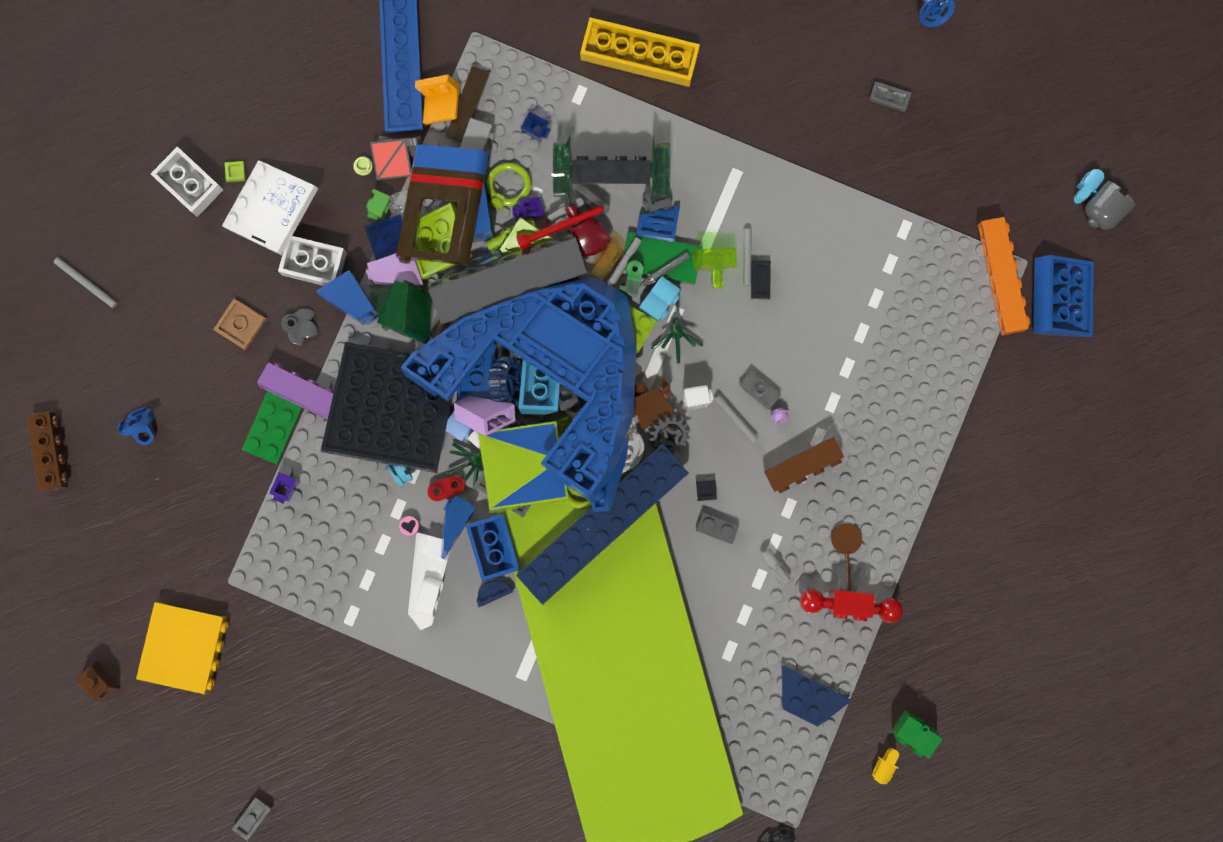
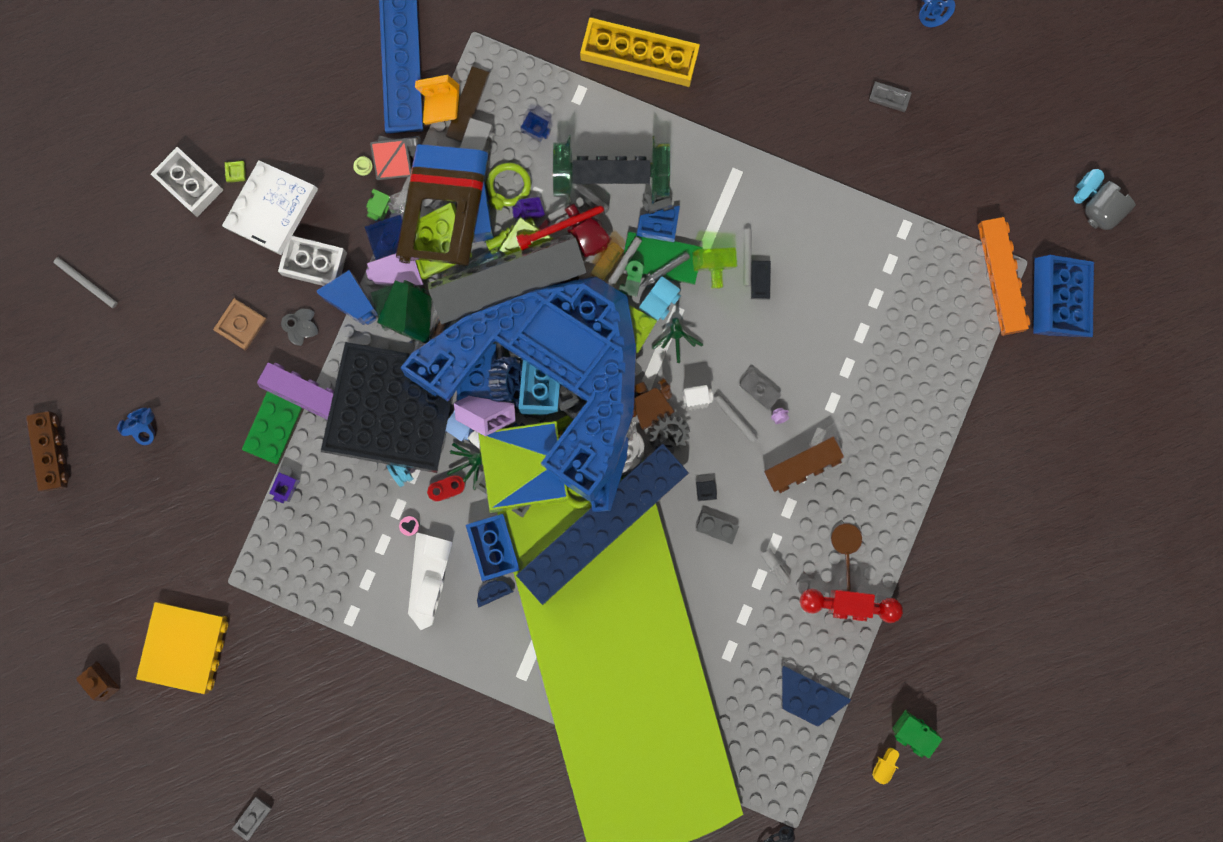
blue slope [441,495,475,559] -> none

